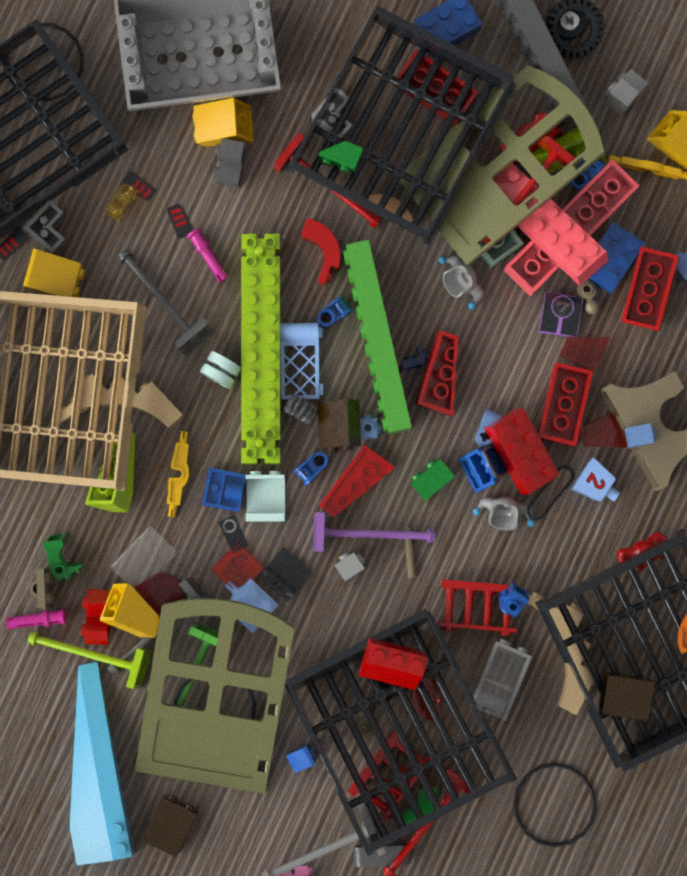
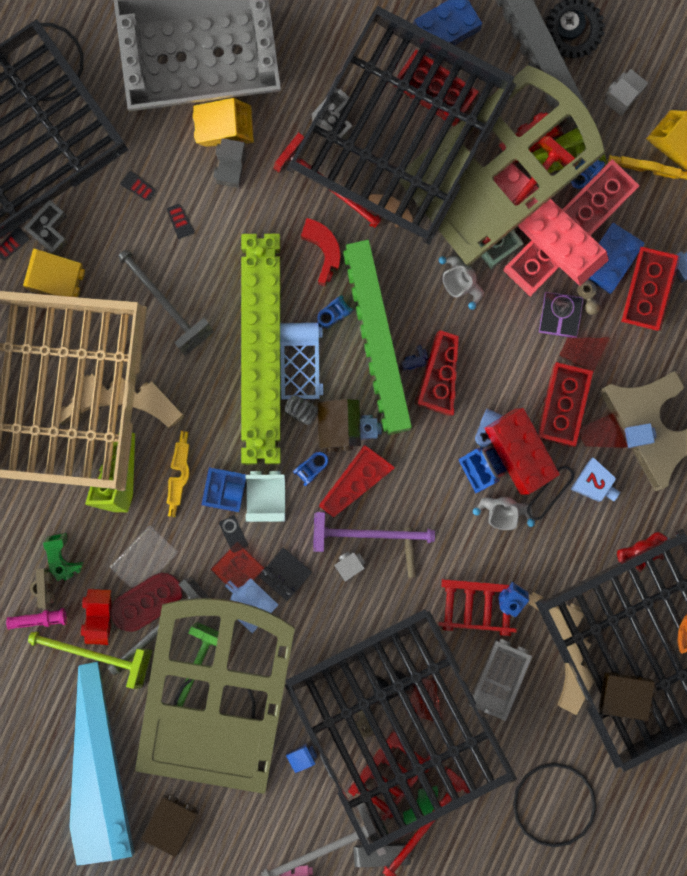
yellow slope [100,583,160,638] -> none
clear yellow leg [104,183,138,222] -> none
dark pink pin [186,228,229,283] -> none
light aqua wheel [200,351,241,389] -> none
green slope [319,141,364,174] -> none
red slope [358,638,428,690] -> none
green brick [410,459,455,501] -> none

